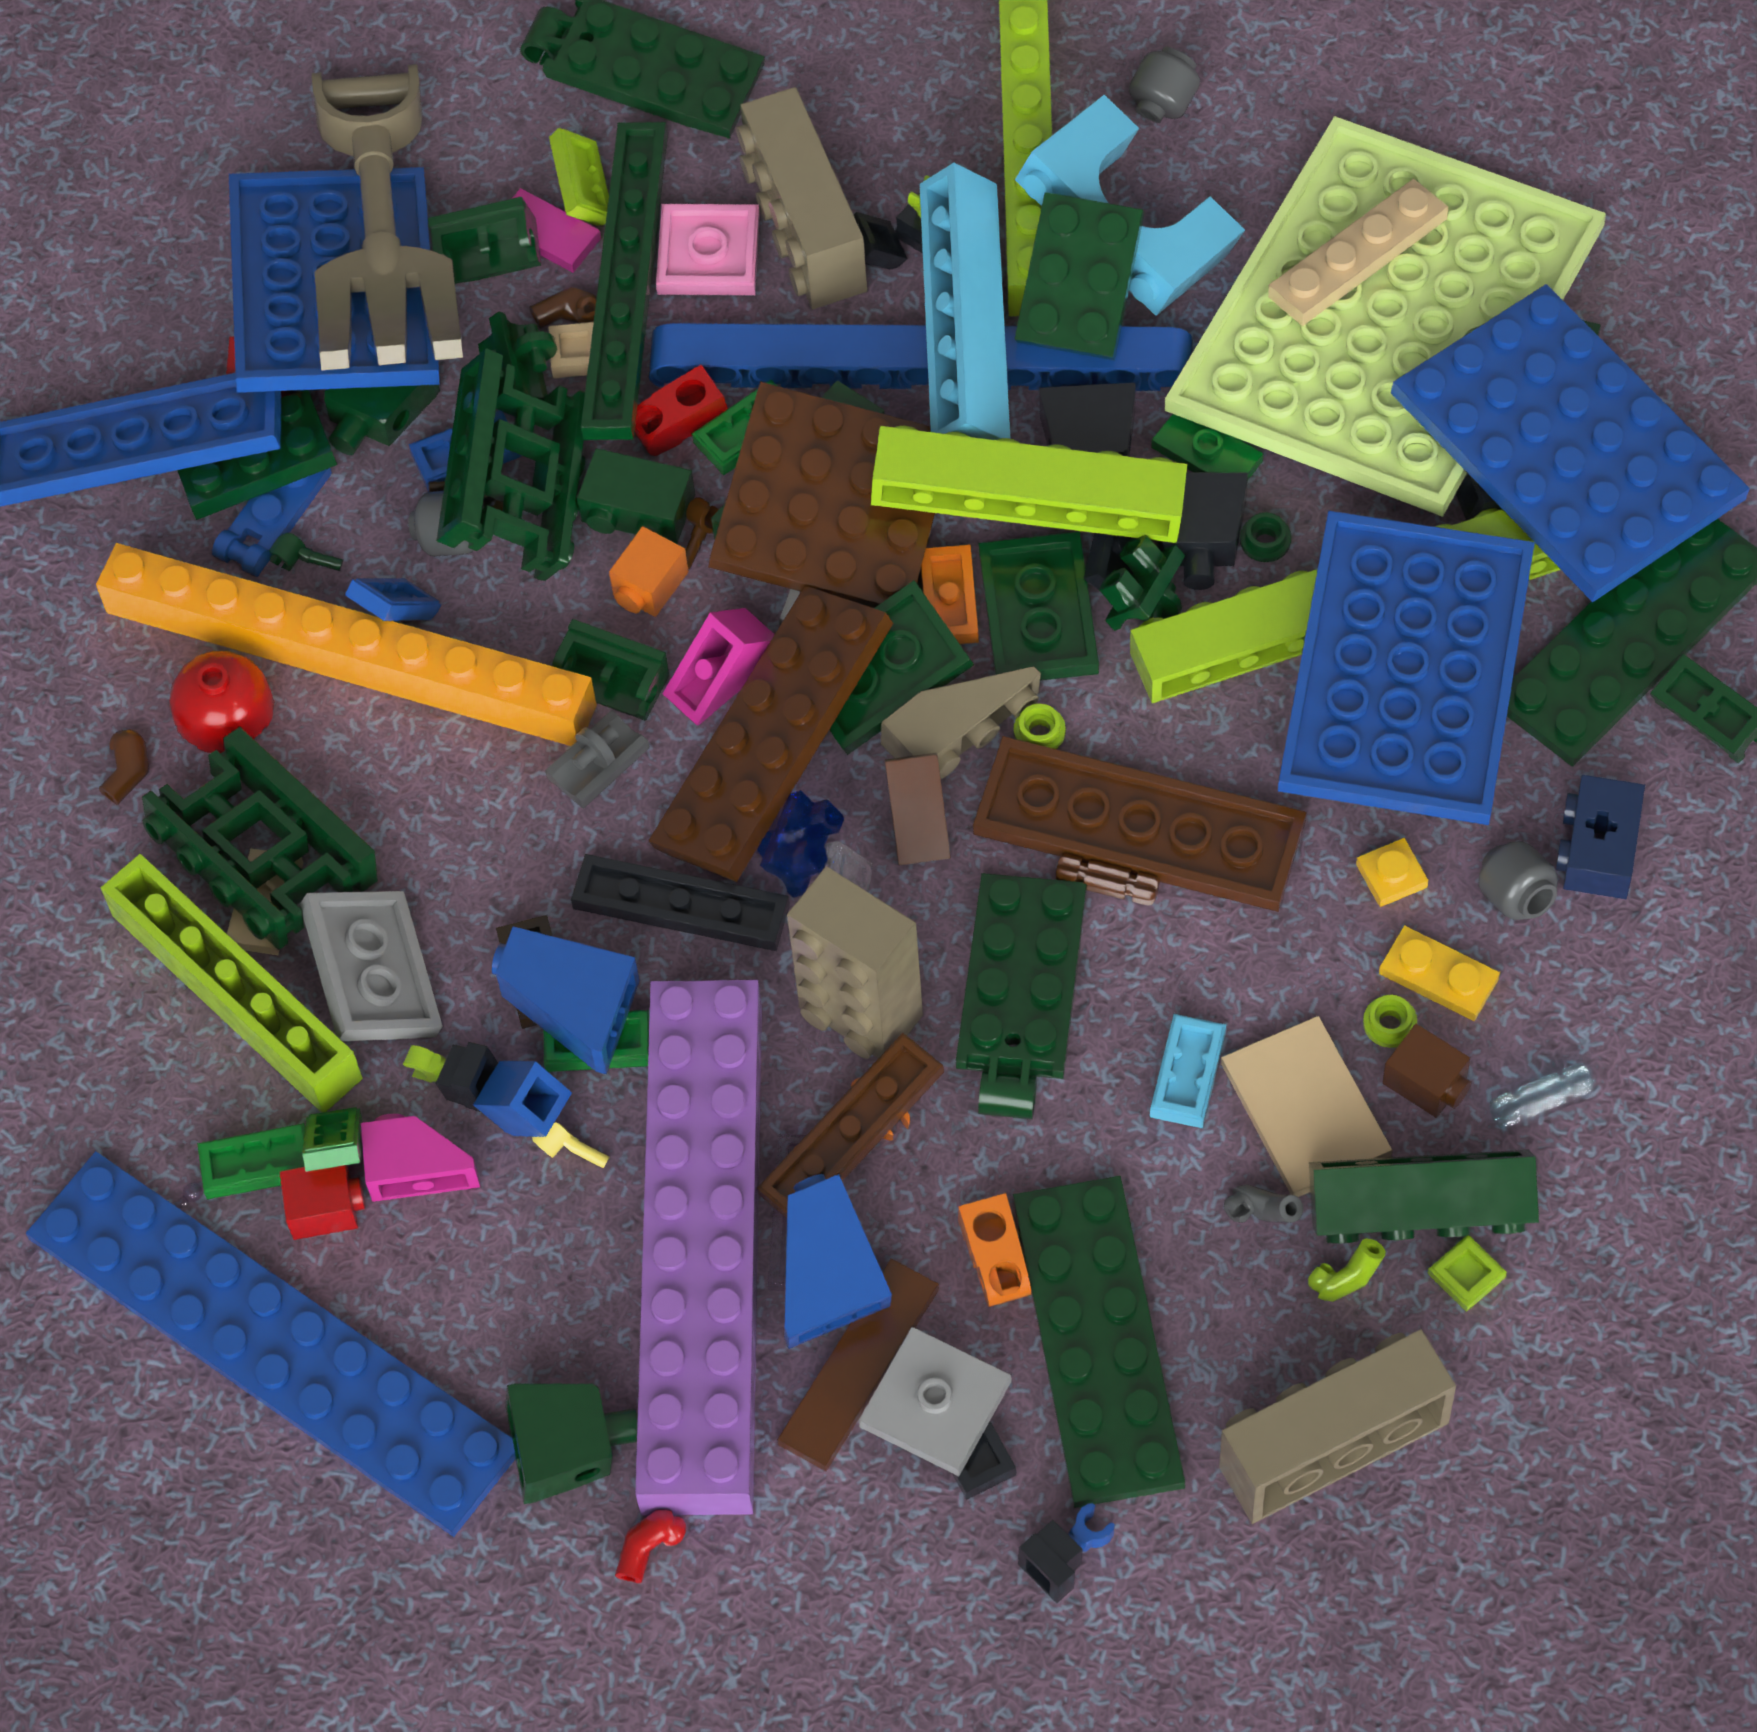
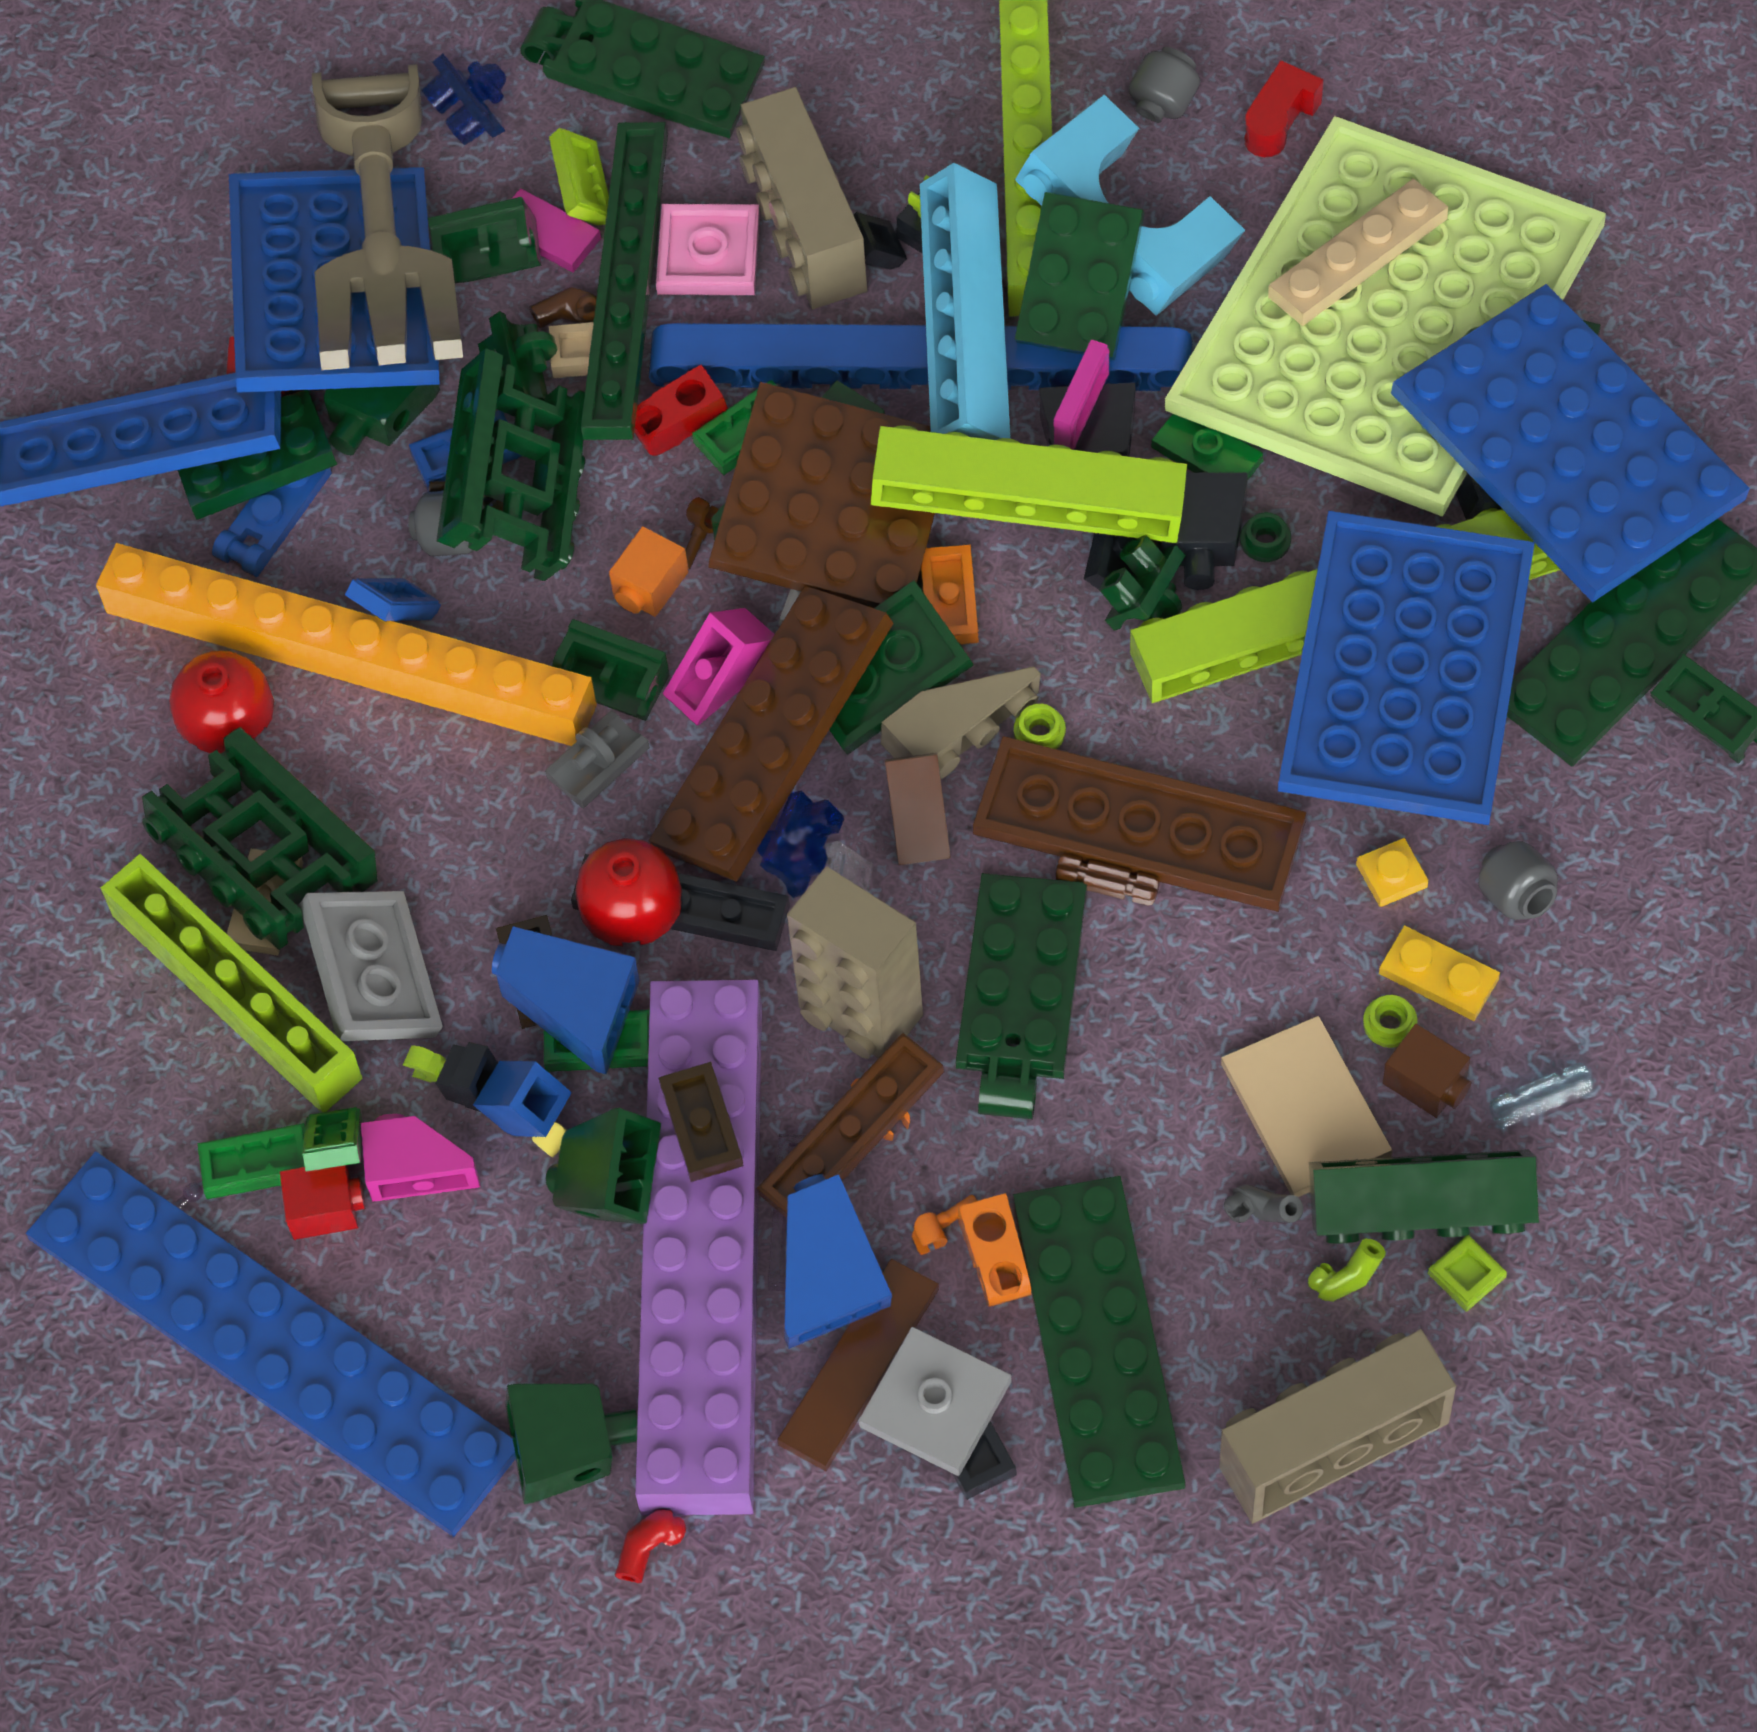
reddish brown arm [99,729,149,805] -> none
dark green hand [269,533,344,571] -> none
dark green brick [577,448,695,544] -> none
dark green plate [978,532,1099,681] -> none
black piece [1018,1503,1115,1603] -> none
medium azure plate [1150,1014,1227,1129] -> none
dark blue brick [1555,775,1645,899] -> none
none -> clear blue hips [421,53,506,145]
none -> dark green torso [546,1108,661,1224]
none -> red cylinder [575,838,682,947]
none -> dark brown plate [658,1062,744,1182]
none -> orange hand [911,1194,977,1255]
none -> dark pink tile [1054,339,1109,450]
none -> red leg [1244,60,1324,157]

